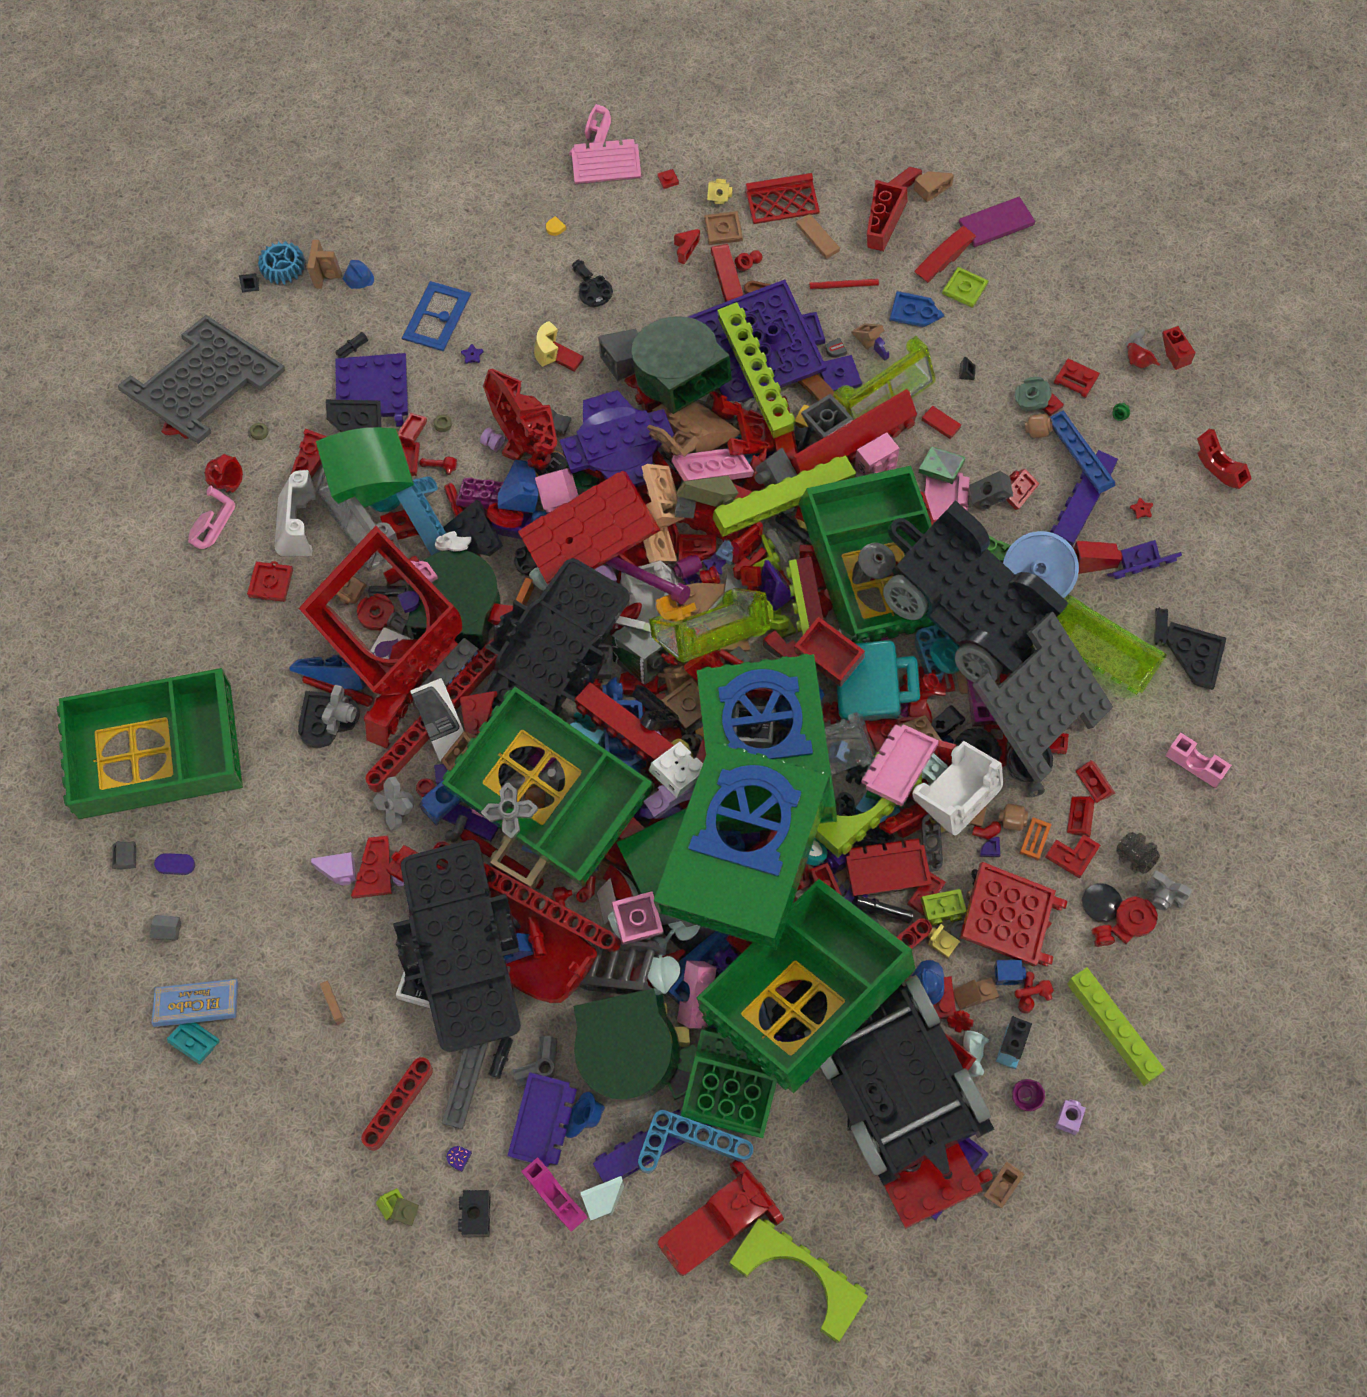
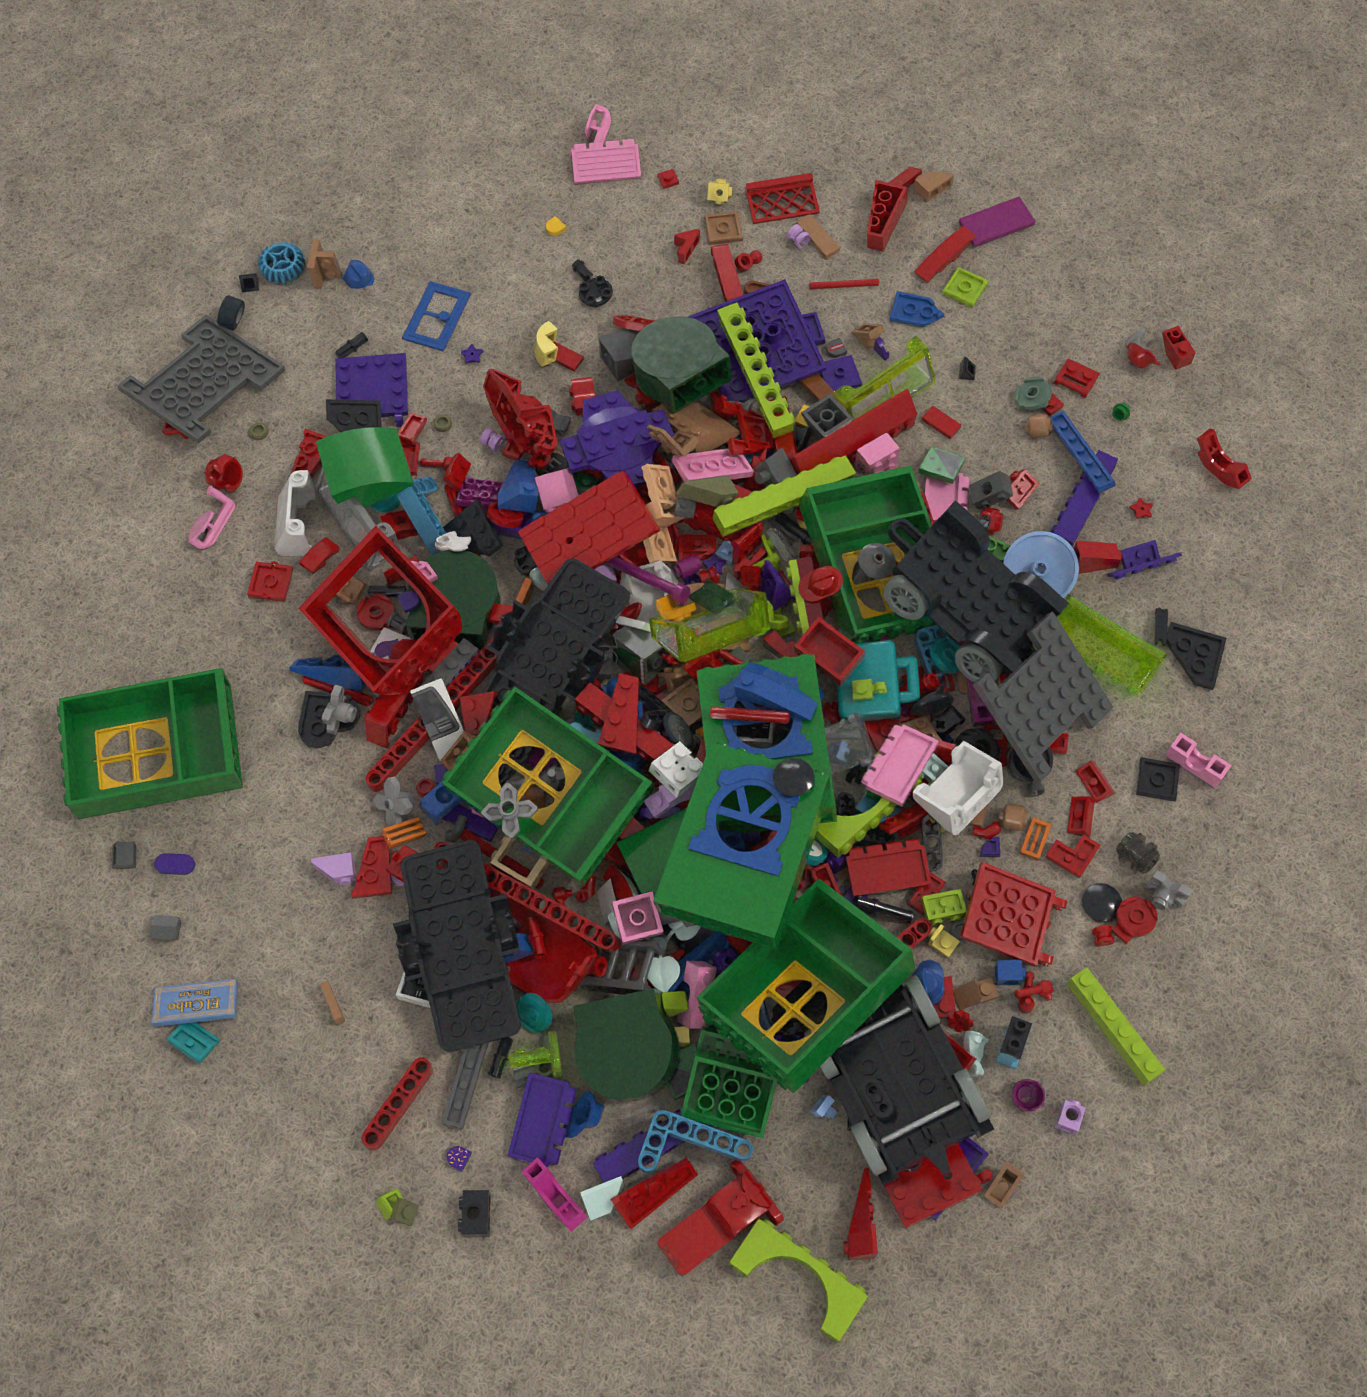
none -> black wheel [217,295,245,330]
none -> red slope [299,537,340,574]
none -> orange tile [382,817,427,849]
none -> red plate [443,453,471,492]
none -> clear neon green bracket [508,1031,563,1078]
none -> teal tile [516,993,552,1033]
none -> red brick [569,377,595,416]
none -> red wheel [587,956,607,977]
none -> red wing [598,673,639,756]
none -> red wing [610,1158,698,1229]
none -> red tile [612,315,656,331]
none -> lime slope [661,991,689,1017]
none -> dark grey wheel [663,712,693,749]
none -> clear green piece [689,578,734,614]
none -> red axle [710,706,789,724]
none -> blue wedge [734,662,818,722]
none -> black dish [773,758,815,798]
none -> lavender wheel [787,224,811,249]
none -> red piece [798,566,843,602]
none -> light blue tile [809,1095,837,1119]
none -> red wedge [843,1168,878,1260]
none -> lime plate [852,679,887,702]
none -> black piece [910,681,954,716]
none -> red head [978,507,1003,535]
none -> black tile [1136,757,1180,802]

